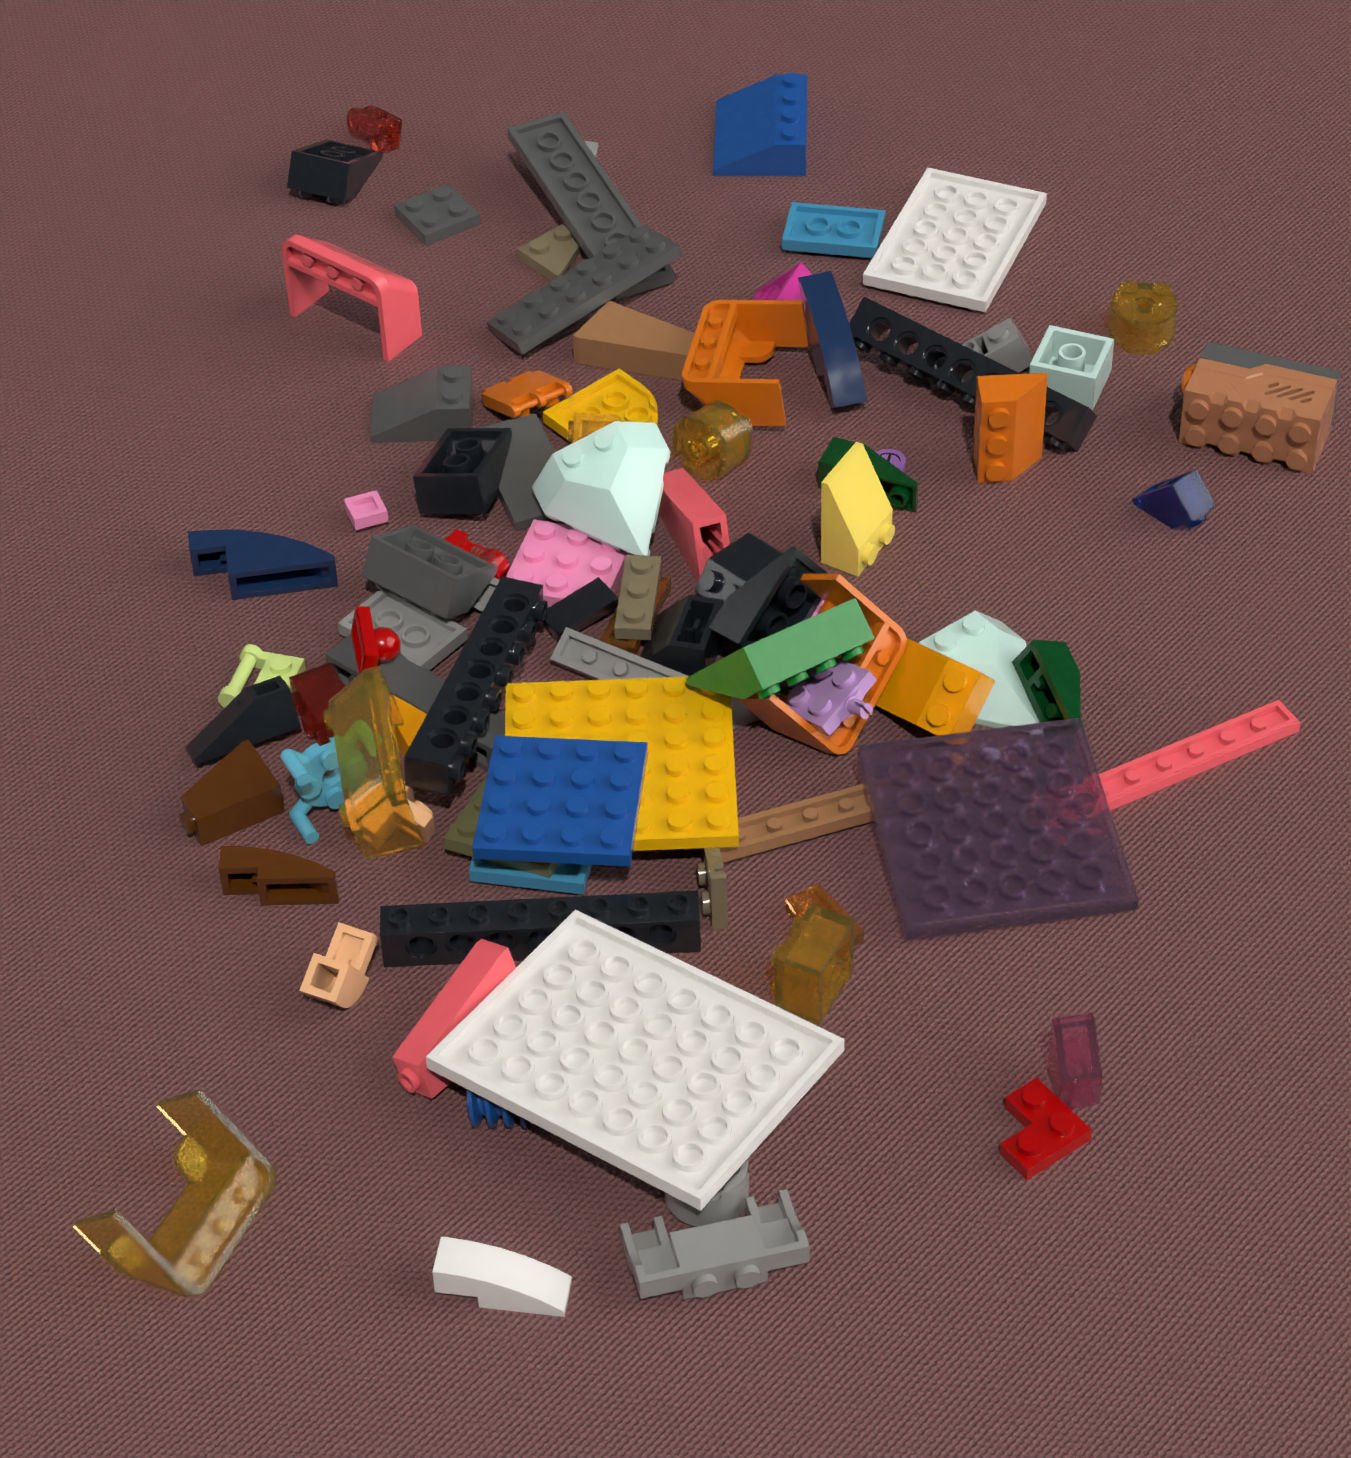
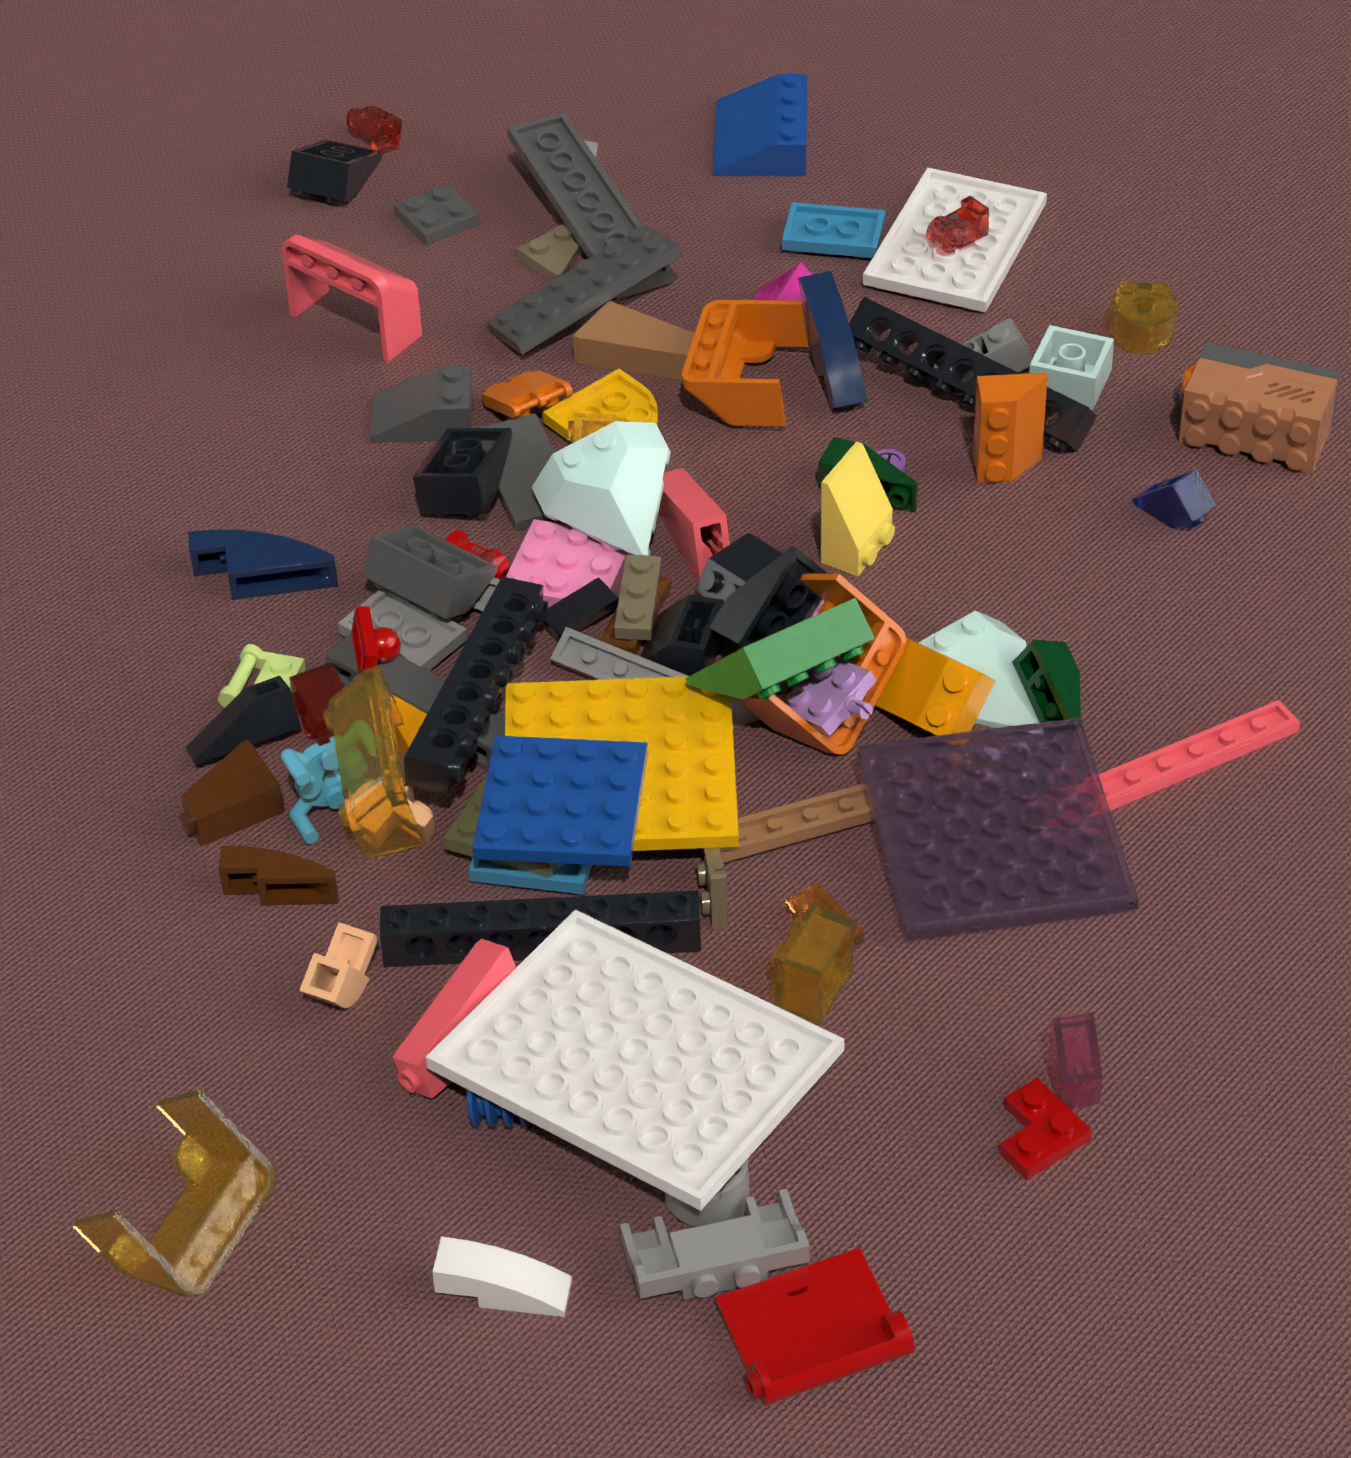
bright pink plate [344,490,389,531] -> none
clear yellow brick [673,400,753,481] -> none
none -> red door [715,1247,915,1405]
none -> clear red leg [926,195,989,253]

